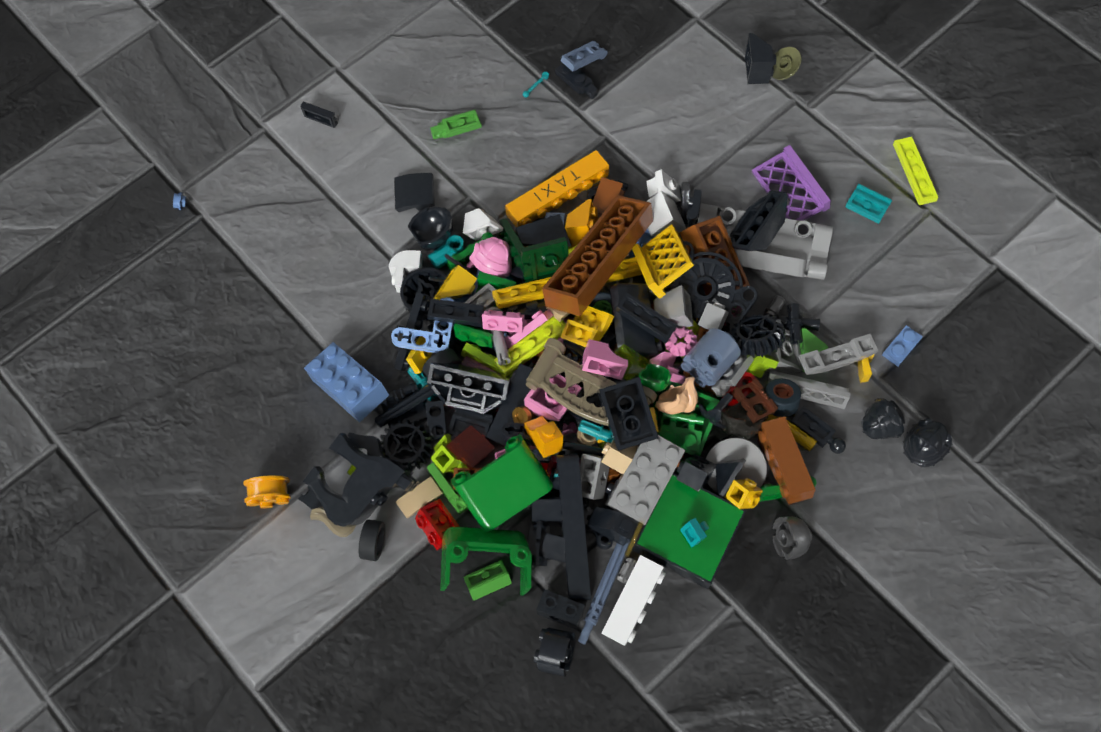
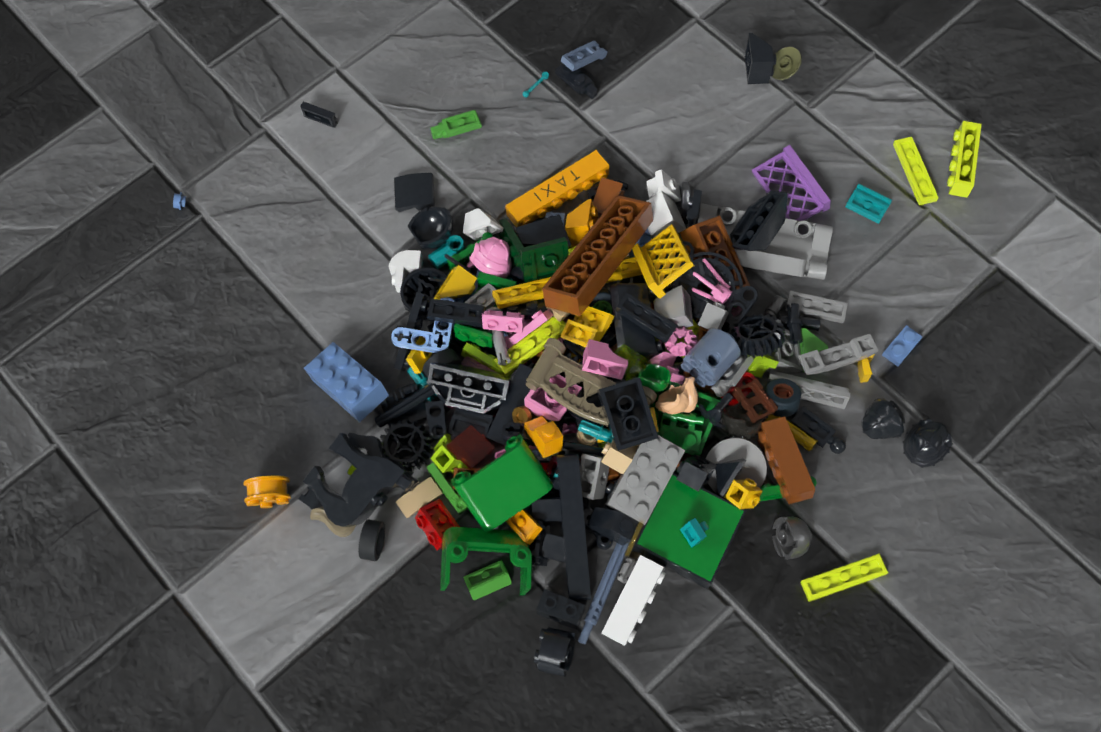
none -> light orange hinge [506,509,543,545]
none -> bright pink plant [692,258,732,304]
none -> light grey plate [785,291,848,323]
none -> neon yellow tile [800,553,888,602]
none -> neon yellow brick [947,121,982,198]

